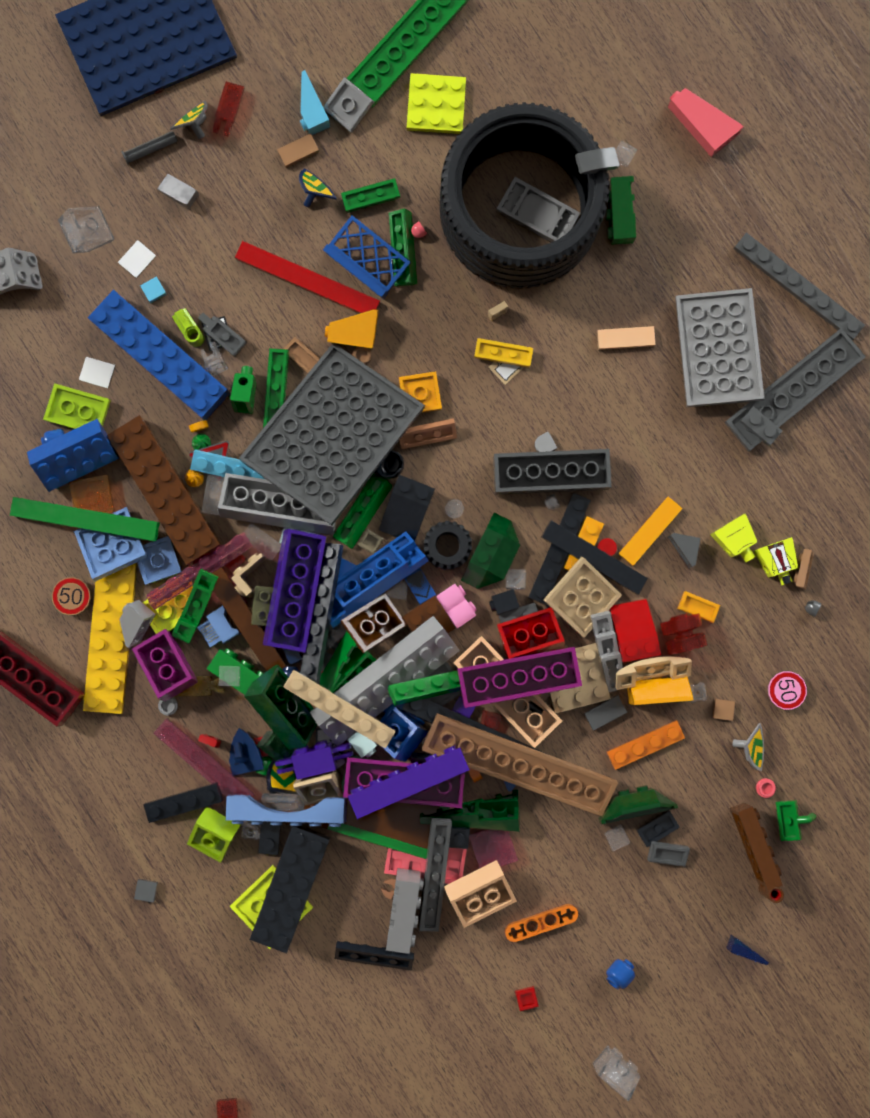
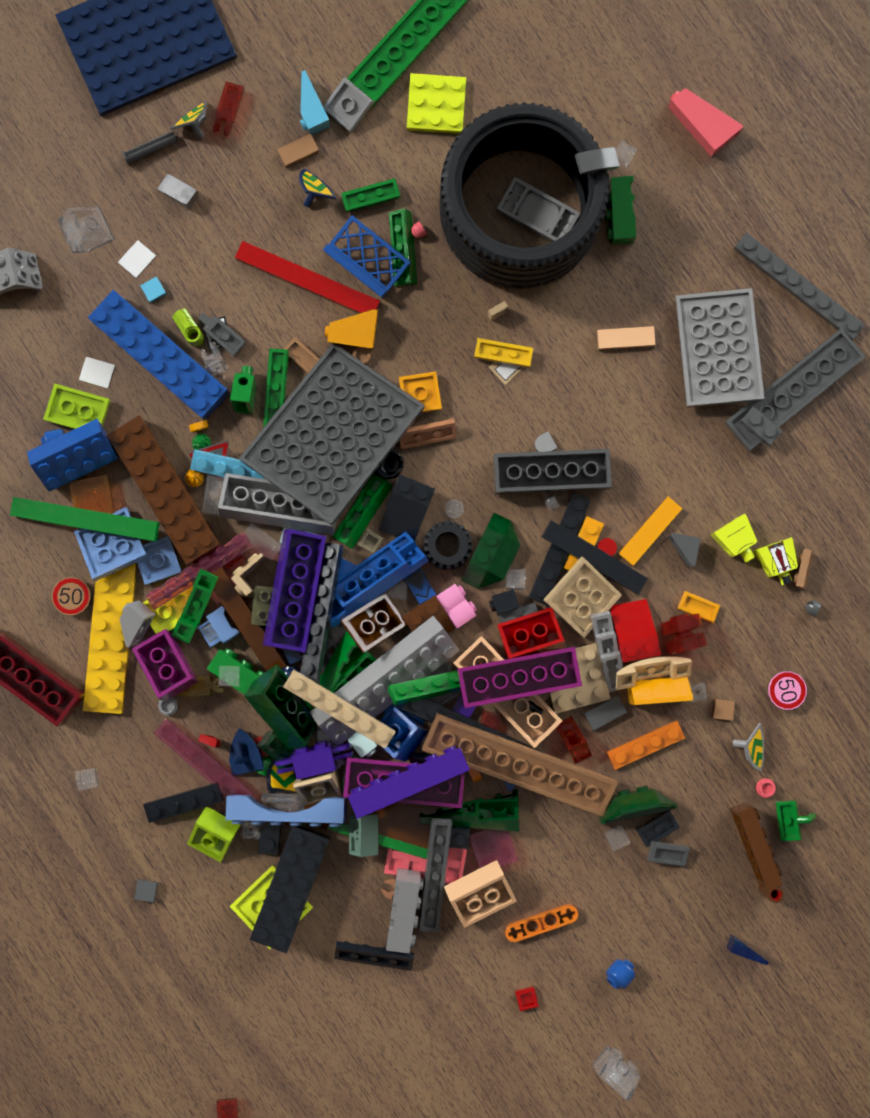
none -> clear plate [75,767,99,791]
none -> sand green hinge [349,814,378,857]
none -> clear red slope [556,716,592,764]

